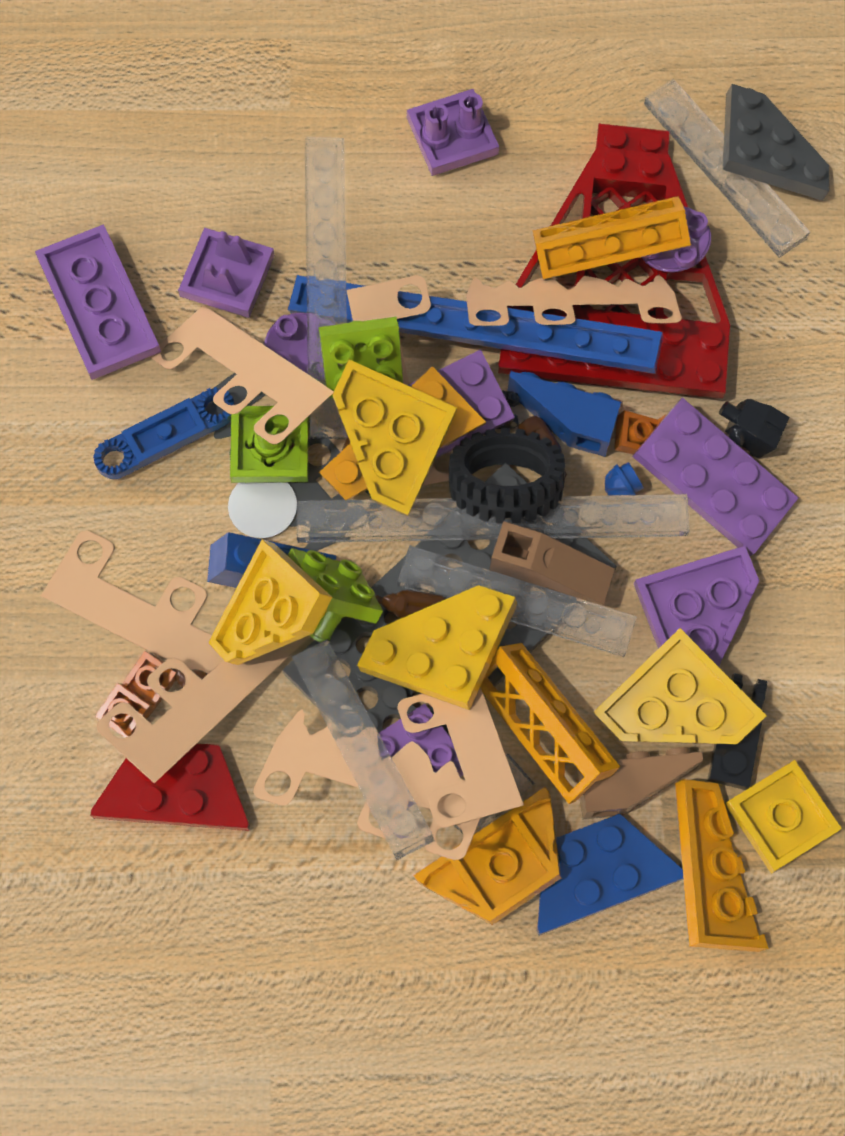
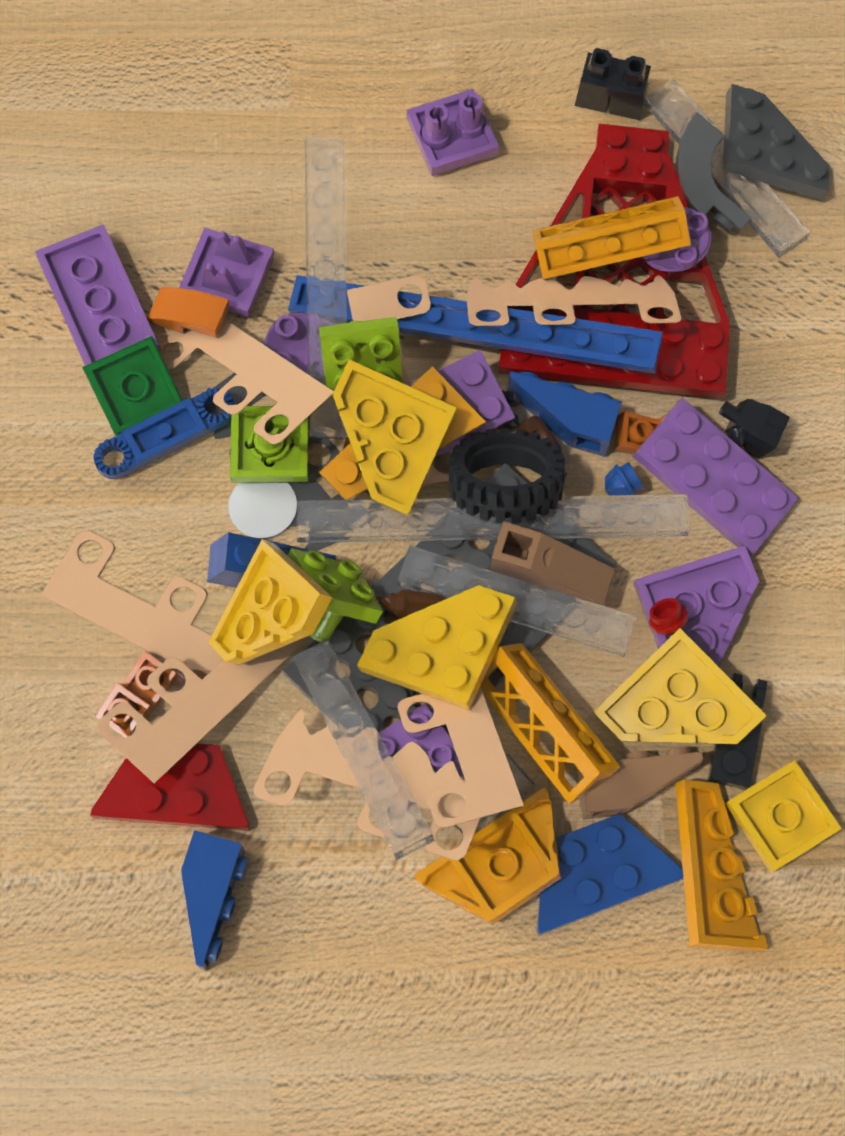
none -> green plate [82,336,183,436]
none -> orange slope [147,287,230,338]
none -> blue slope [181,830,249,971]
none -> black hips [574,48,651,121]
none -> red plate [649,598,689,635]
none -> dark grey arch [676,112,751,234]

